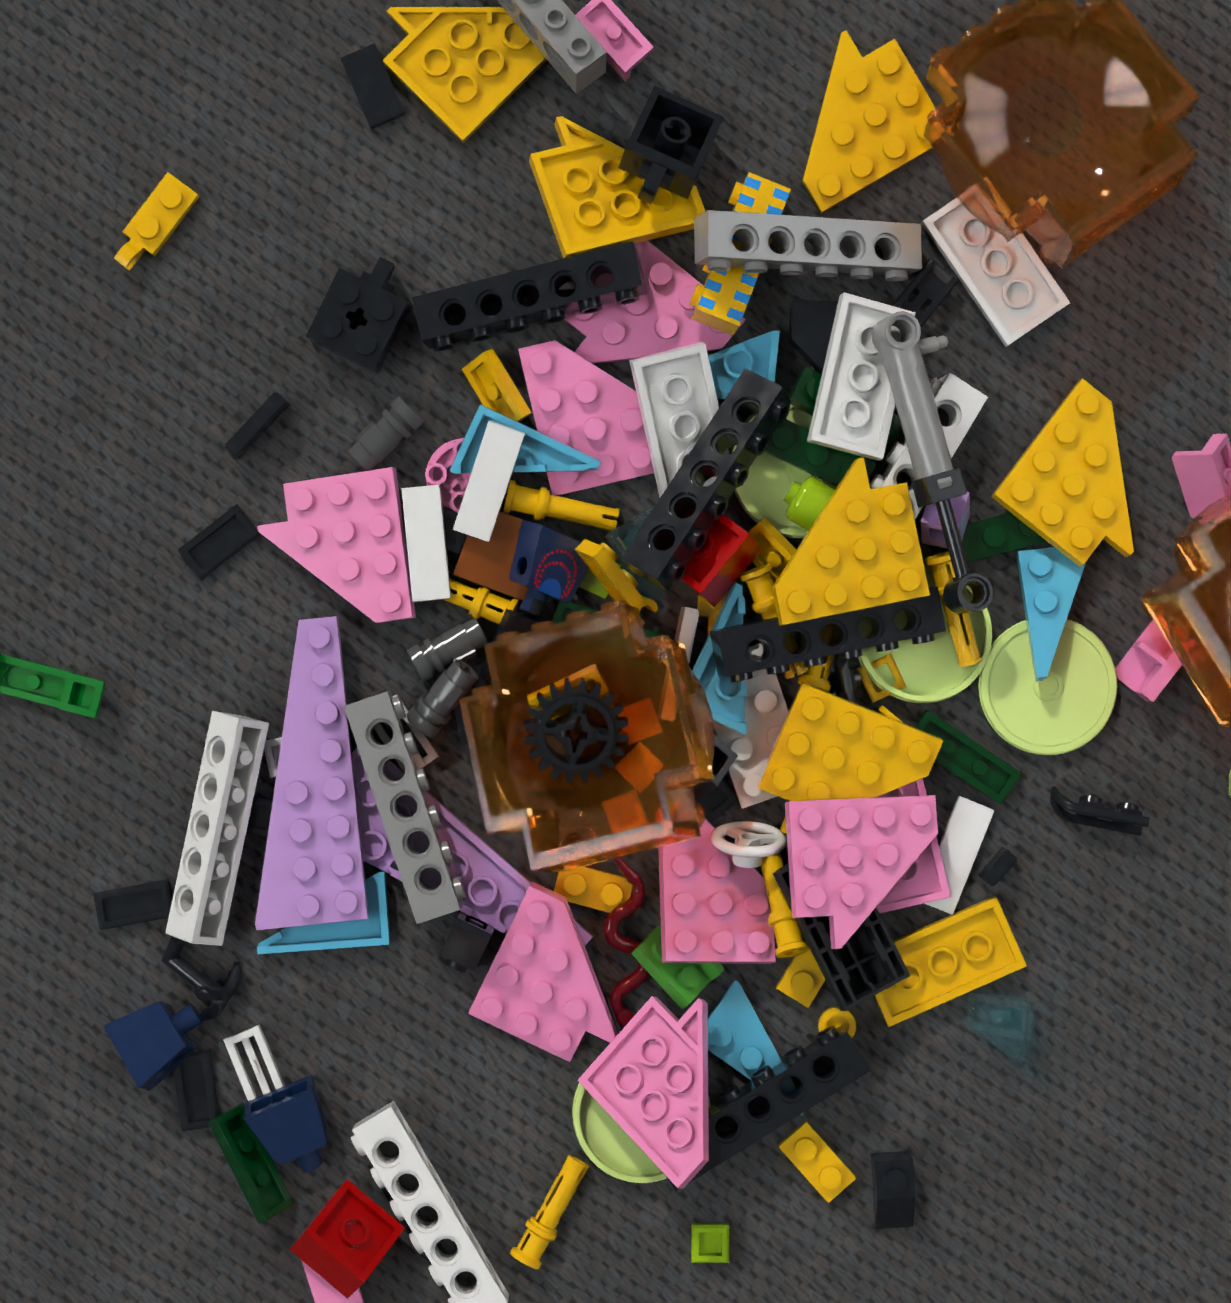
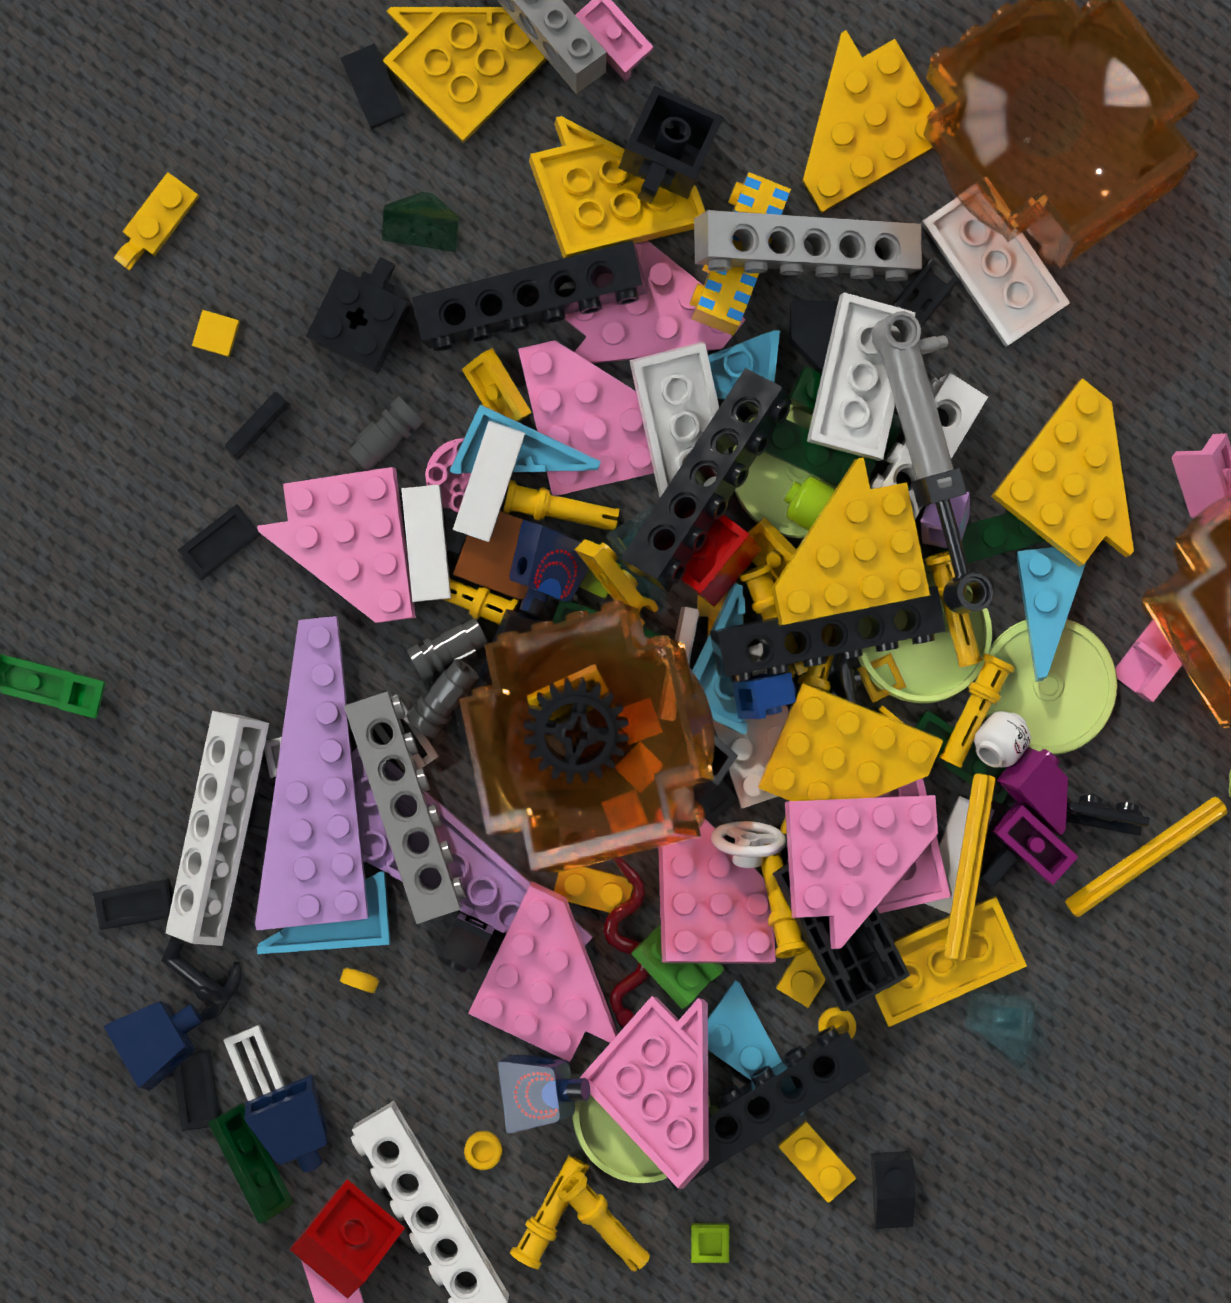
none -> yellow tile [192,309,240,358]
none -> yellow tile [339,967,379,993]
none -> clear green slope [382,192,460,252]
none -> yellow tile [464,1131,502,1170]
none -> torso [498,1054,590,1133]
none -> yellow pin [557,1172,650,1272]
none -> blue brick [732,672,796,719]
none -> yellow pin [939,653,1016,768]
none -> yellow axle [944,773,996,961]
none -> white head [974,711,1031,768]
none -> magenta brick [990,803,1078,885]
none -> magenta slope [997,747,1068,835]
none -> yellow axle [1065,797,1228,917]

